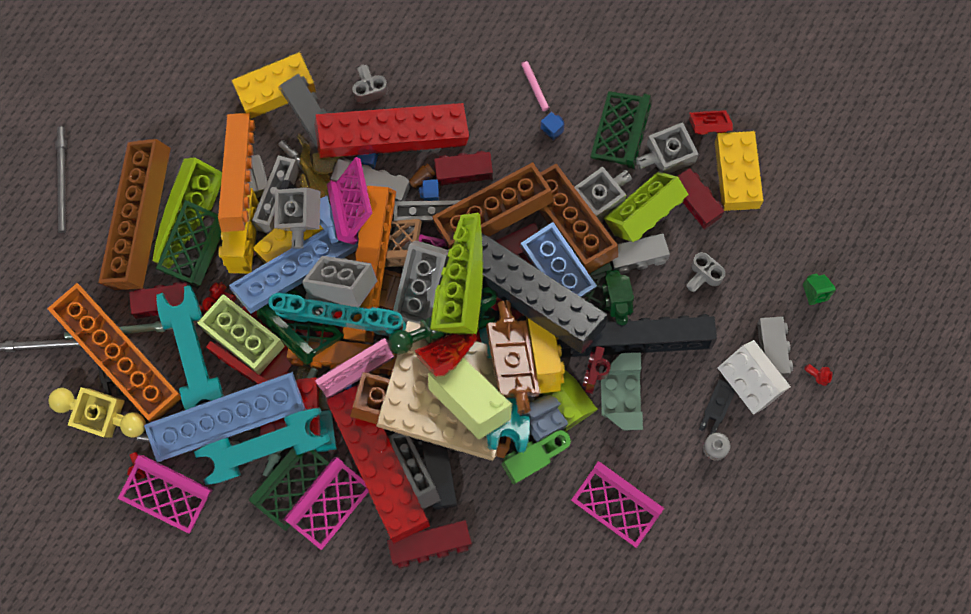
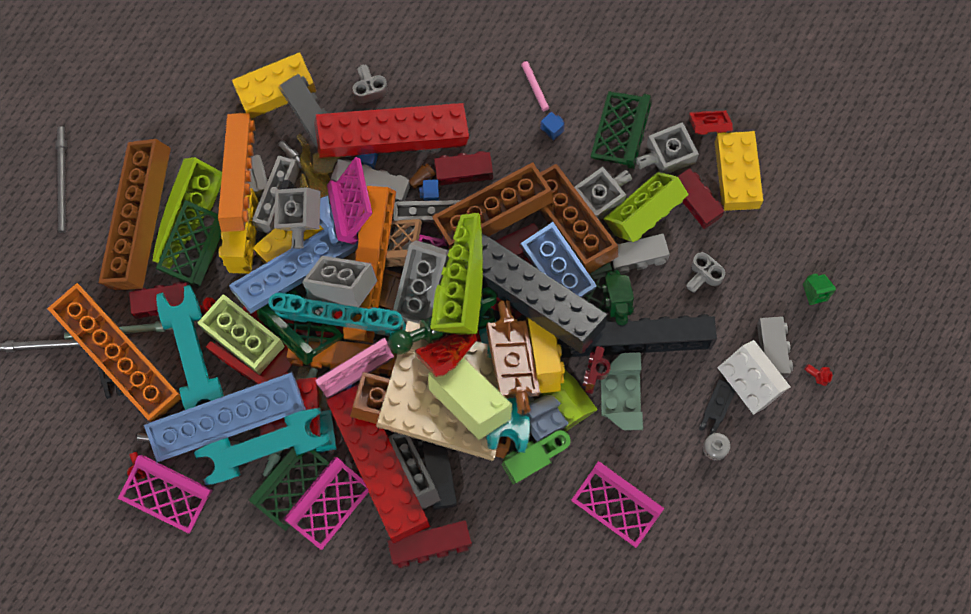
light yellow brick [48,387,146,438] -> none
red plate [209,282,236,302] -> none

